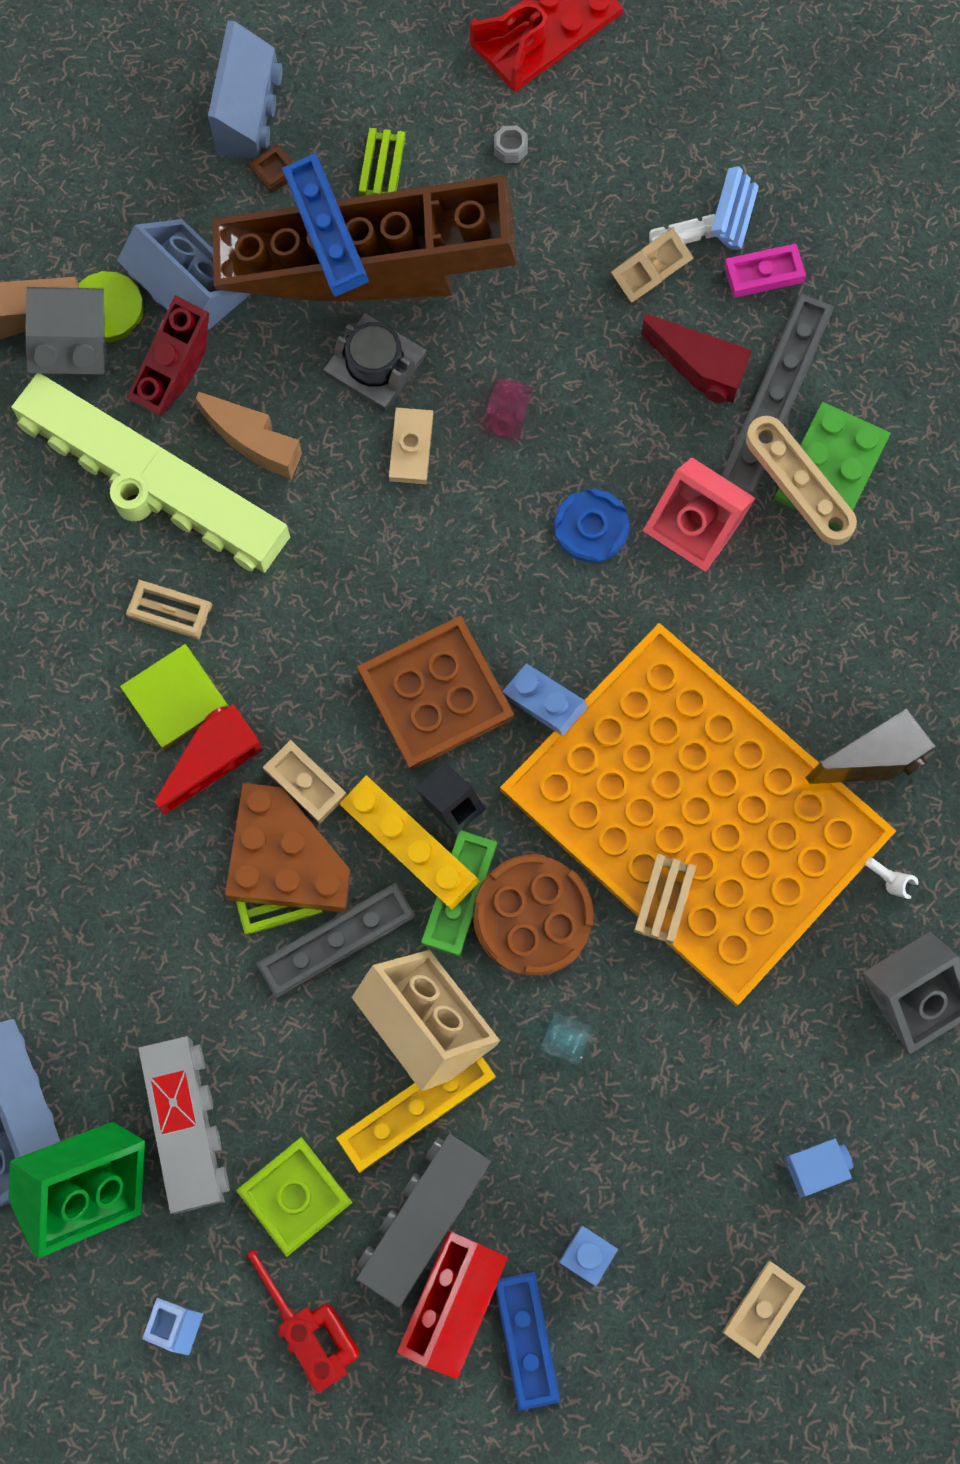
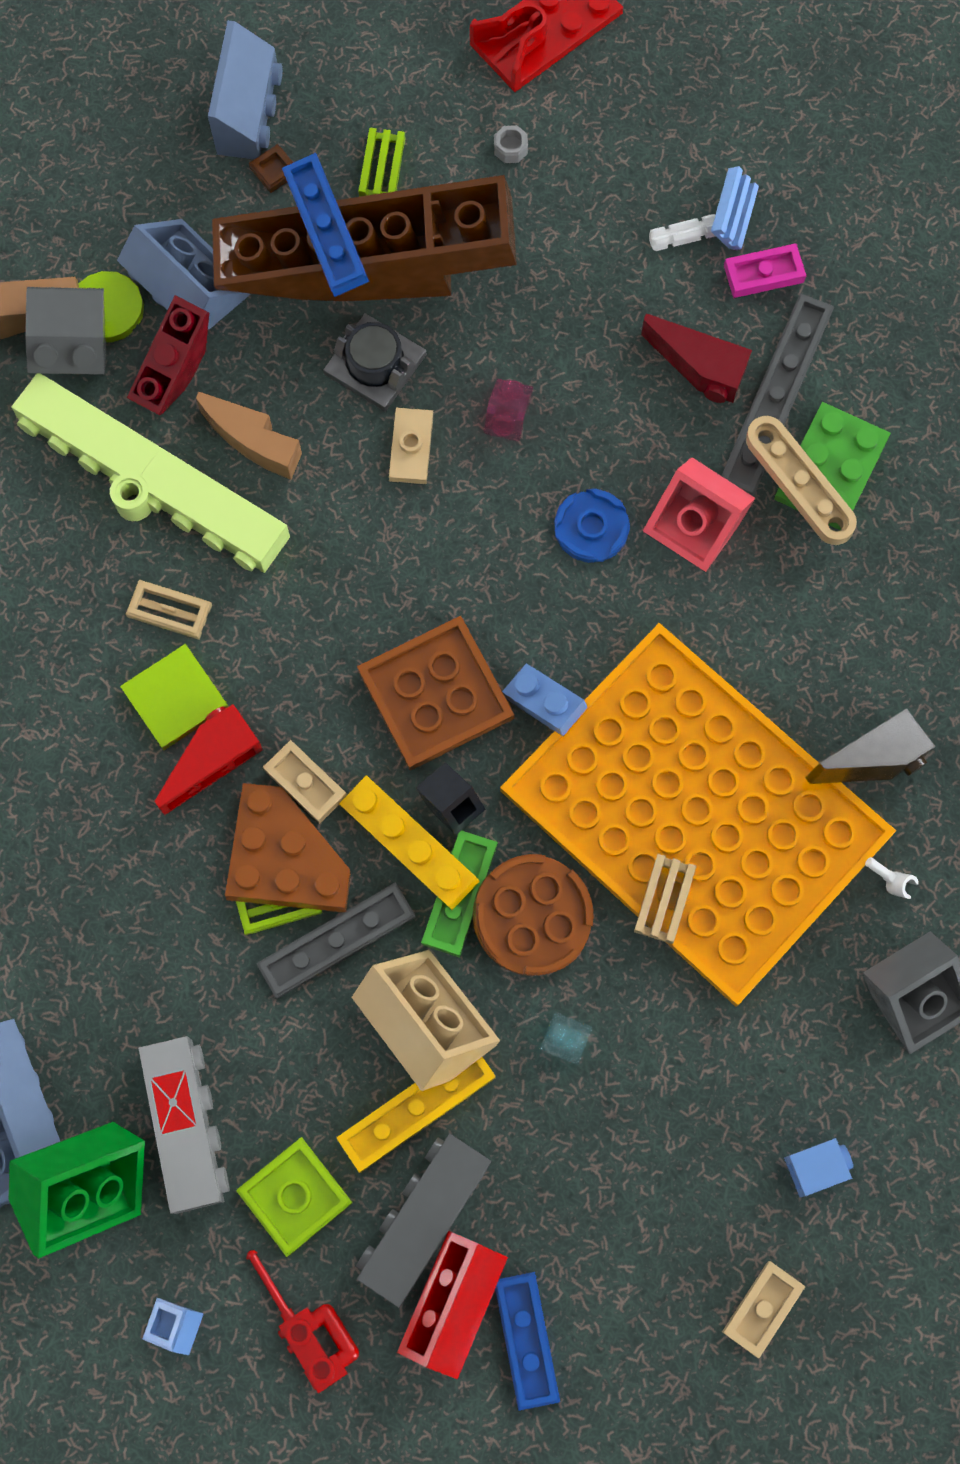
medium blue brick [558,1226,618,1286] -> none
tan slope [611,227,694,303] -> none

